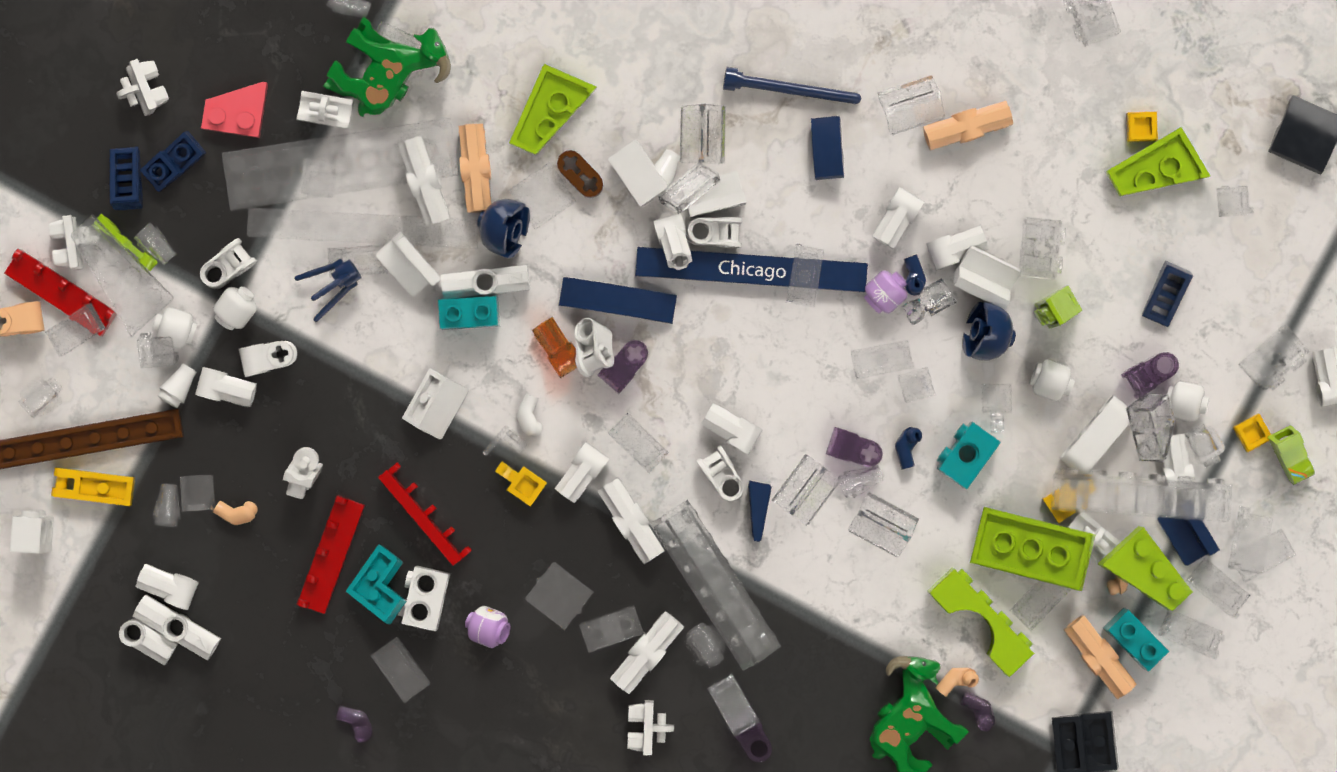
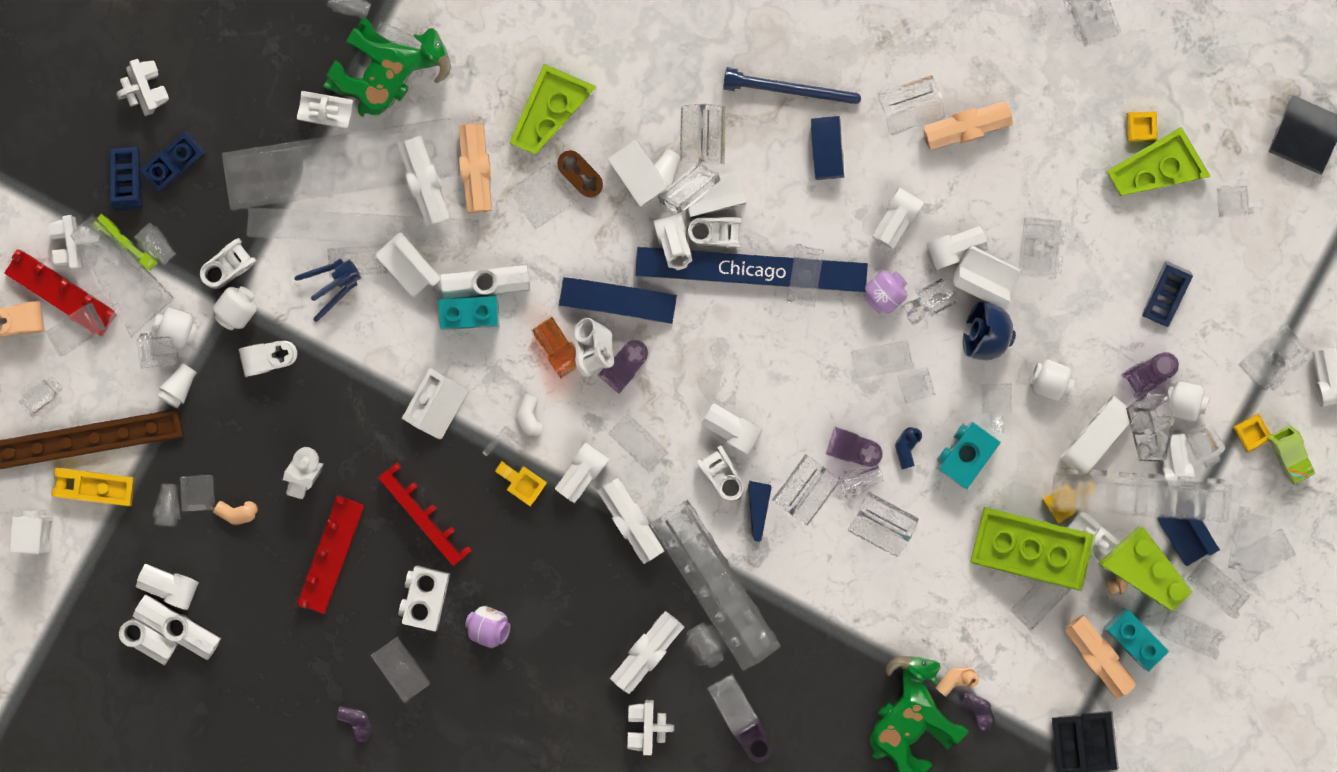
white piece [195,367,257,407] -> none
coral wing [201,82,268,138] -> none
teal plate [346,544,407,625] -> none
dark blue cylinder [477,199,530,259] -> none
clear piece [525,561,593,630] -> none
clear brick [579,604,644,653] -> none
dark blue arm [904,254,926,296] -> none
lime arch [927,568,1035,677] -> none
lime slope [1034,285,1083,329] -> none

